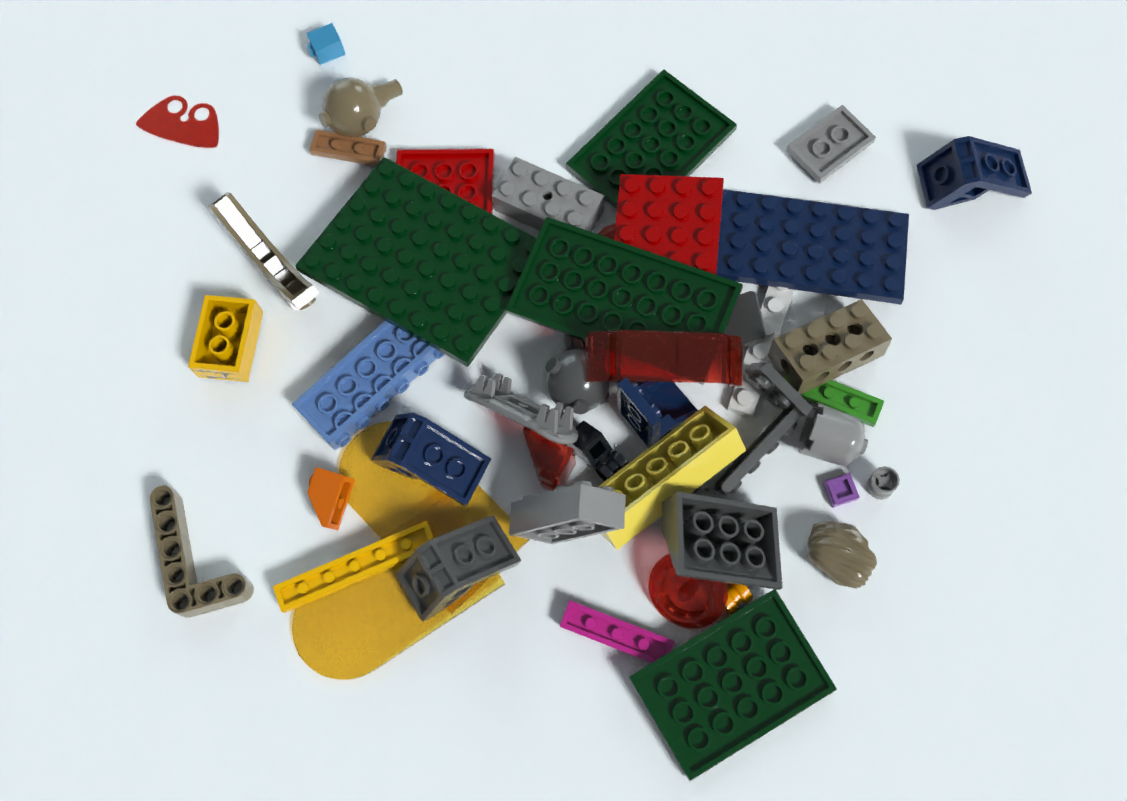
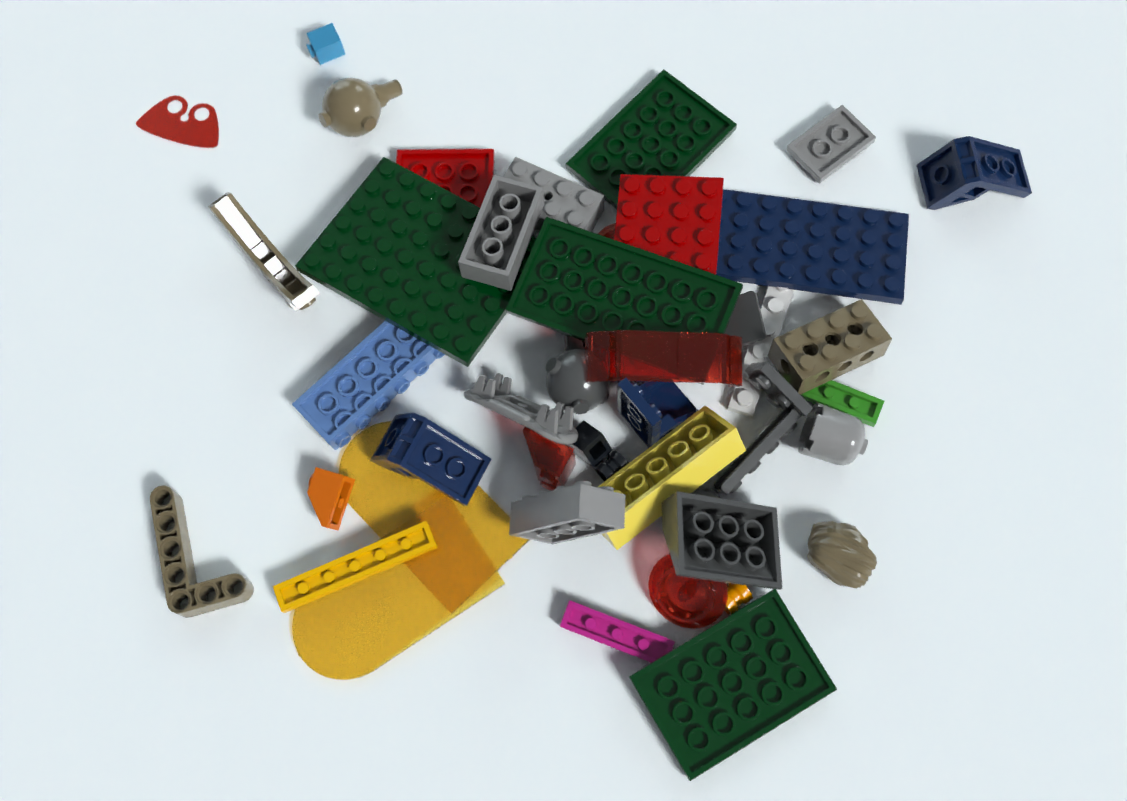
yellow brick [188,295,264,382] -> none
medium nougat plate [309,129,387,166] -> none
dark grey bracket [395,515,522,622] -> none
medium lavender tile [823,473,860,508] -> none
light grey wheel [867,466,900,500] -> none
none -> light grey brick [458,175,545,291]

